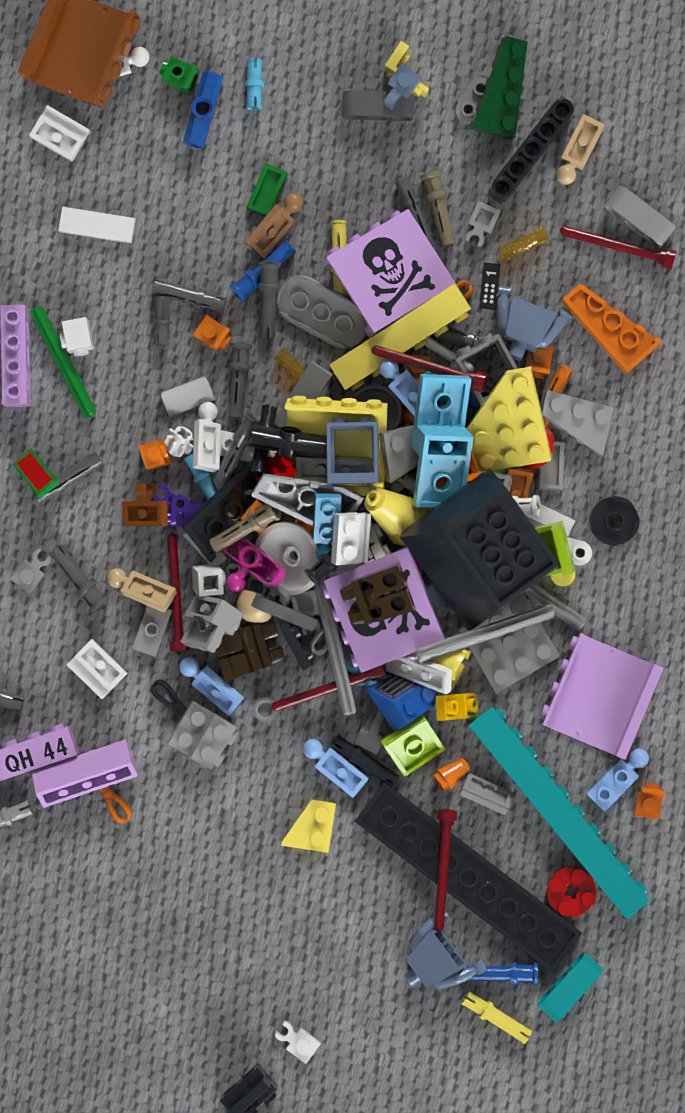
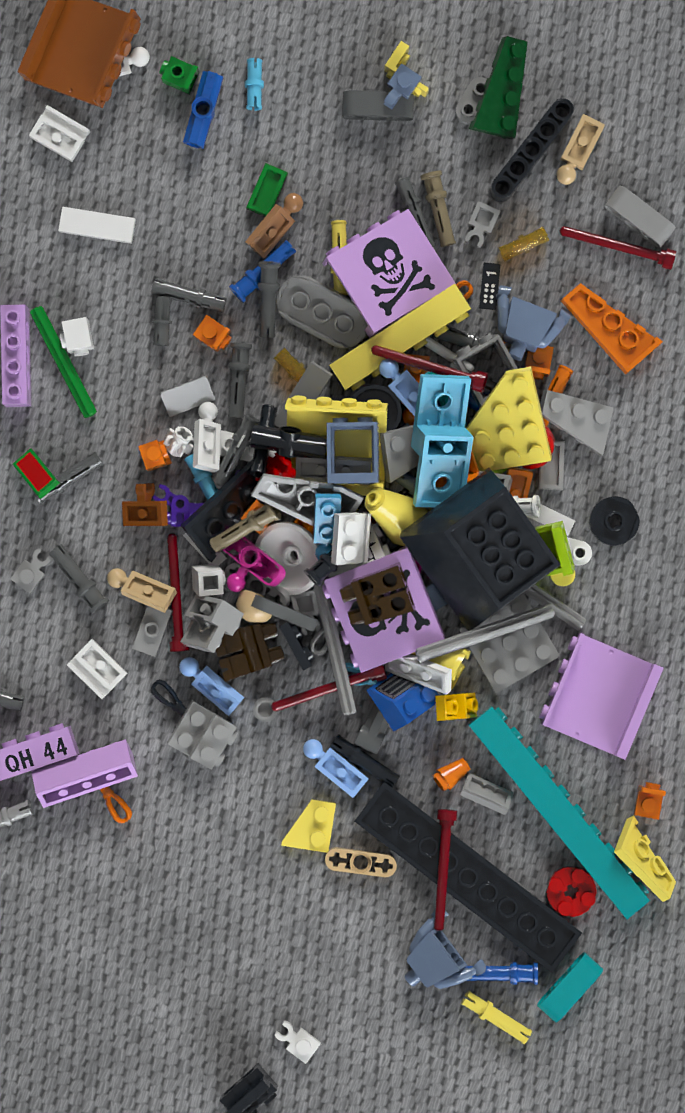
lime tile [381,714,446,777] -> none
light blue plate [586,748,649,812] -> none
none -> tan beam [325,847,397,877]
none -> light yellow wing [614,815,676,902]

